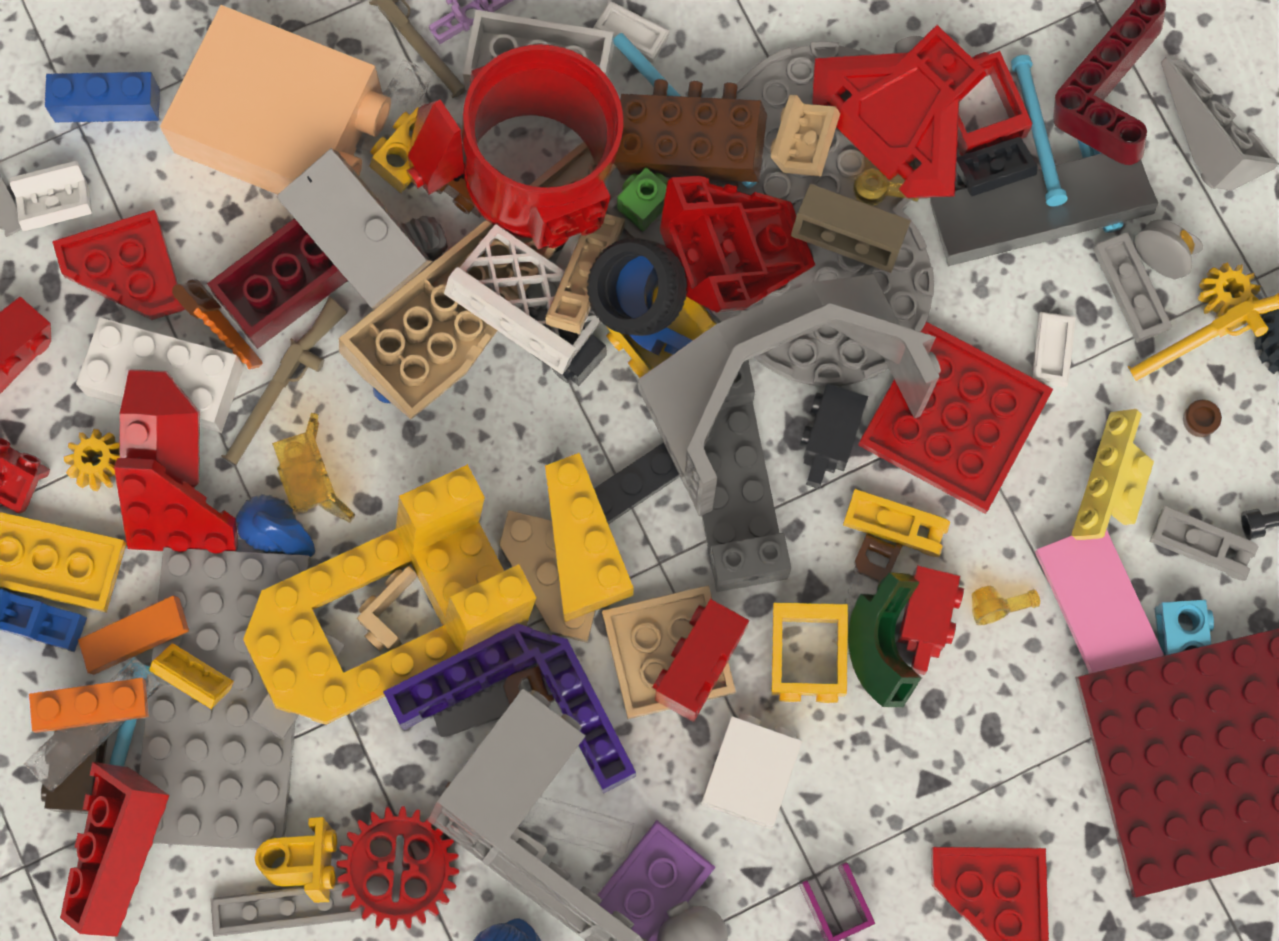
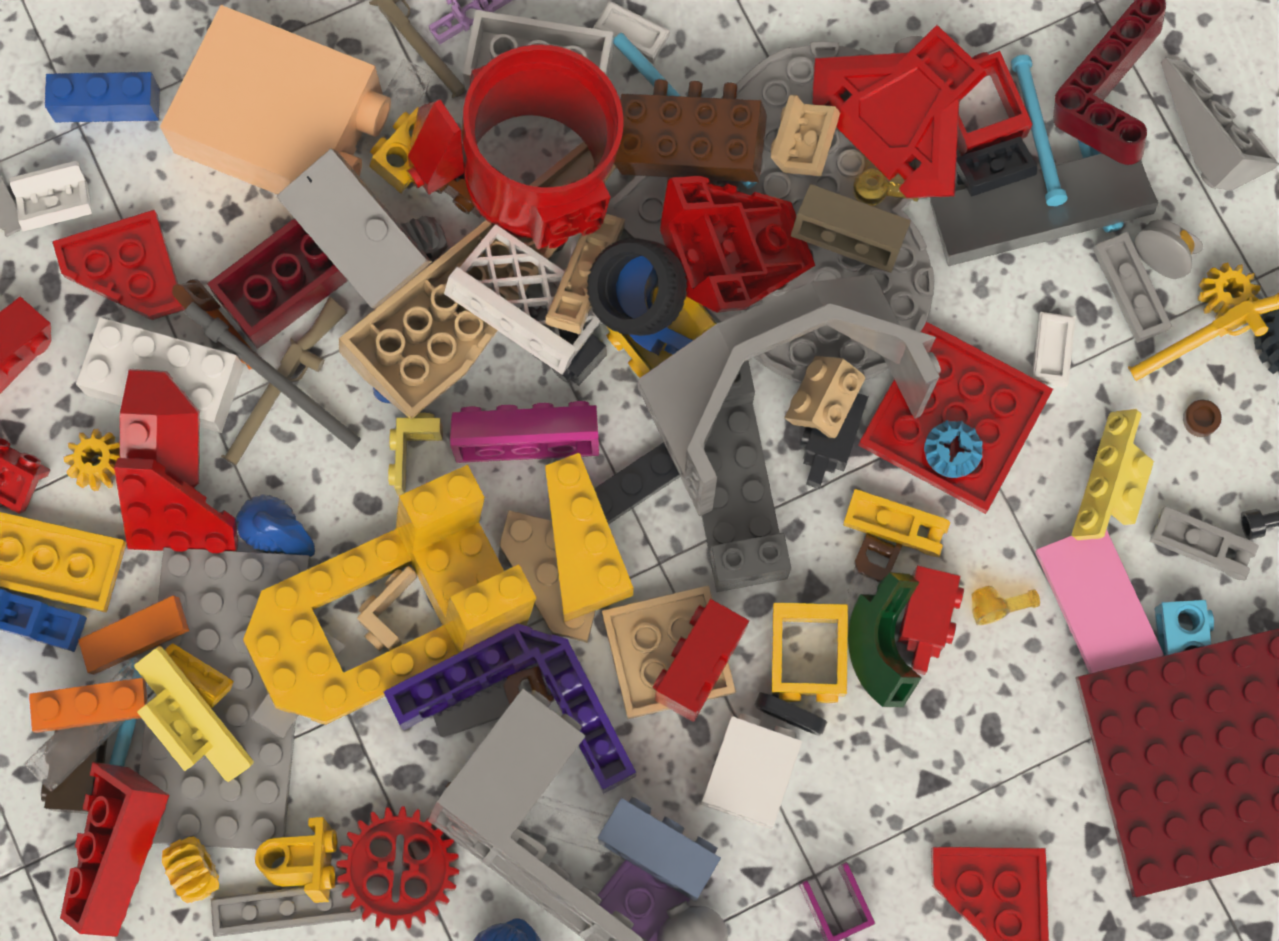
clear yellow piece [272,412,355,523] -> none
bright green brick [617,168,668,232] -> none
none -> light yellow bracket [135,646,254,782]
none -> yellow gear [162,836,219,903]
none -> dark grey bar [184,302,361,450]
none -> light yellow bracket [388,413,443,496]
none -> dark pink slope [450,401,599,463]
none -> sand blue brick [597,797,721,902]
none -> black tile [754,692,828,736]
none -> tan bracket [784,356,865,438]
none -> dark azure gear [924,420,983,478]

